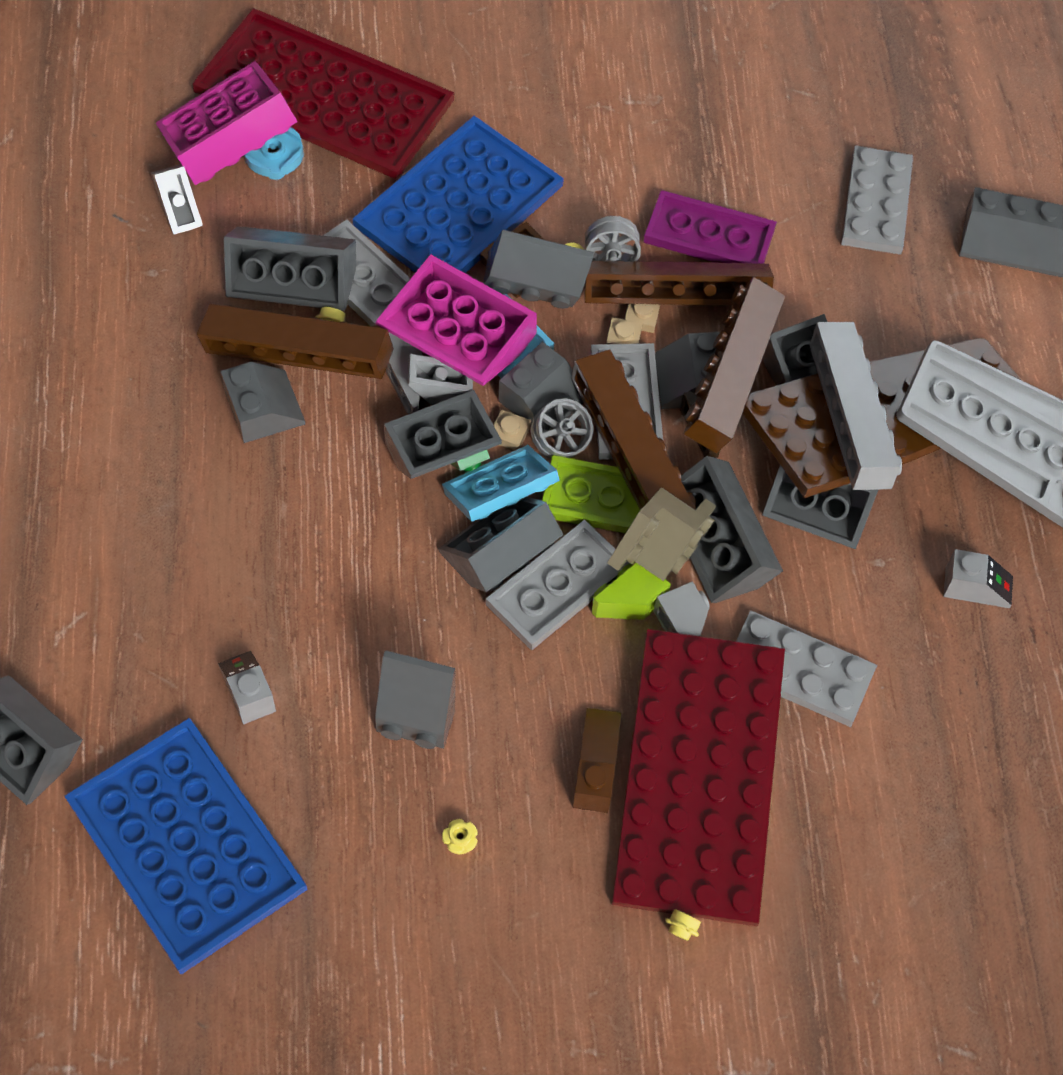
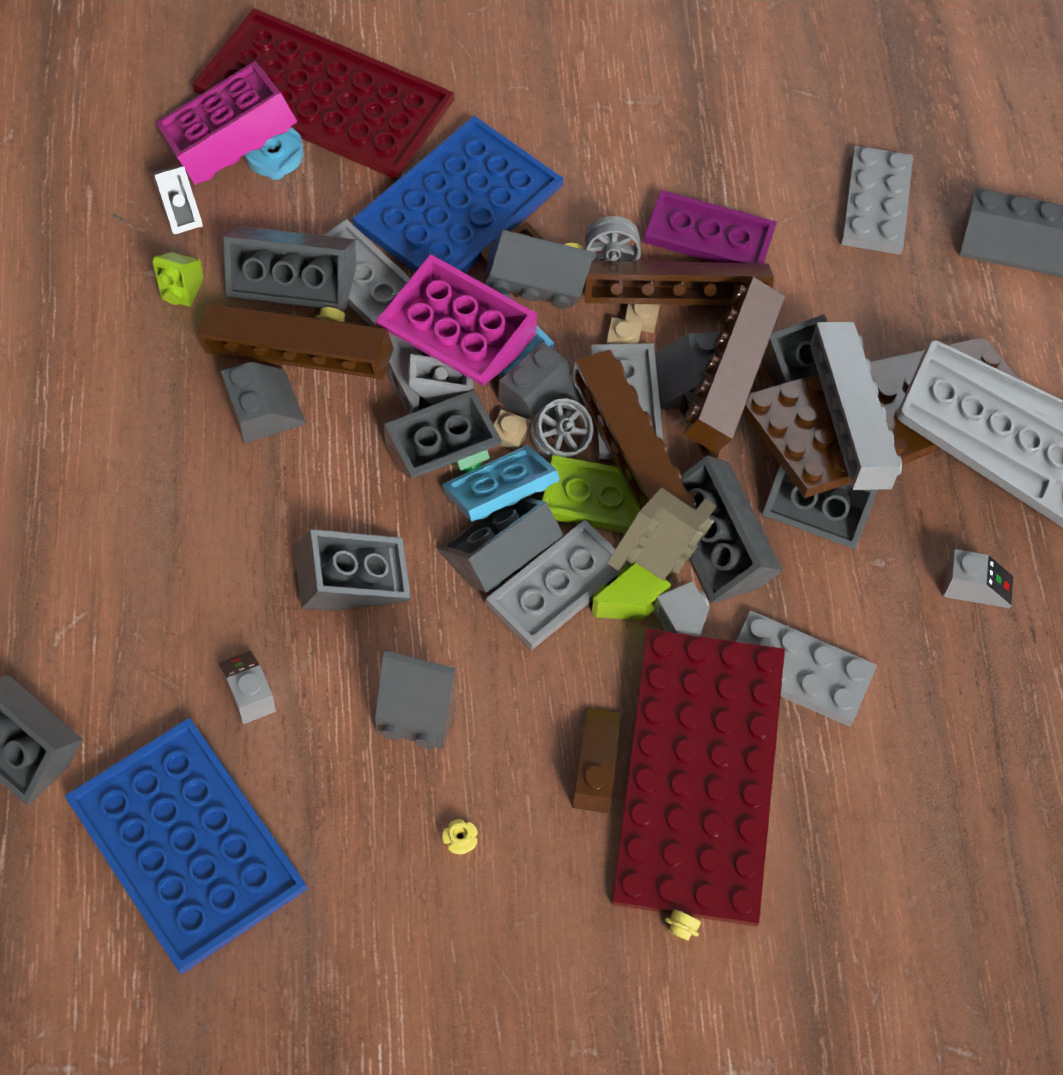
none -> lime slope [153,252,204,307]
none -> dark grey slope [294,529,411,611]

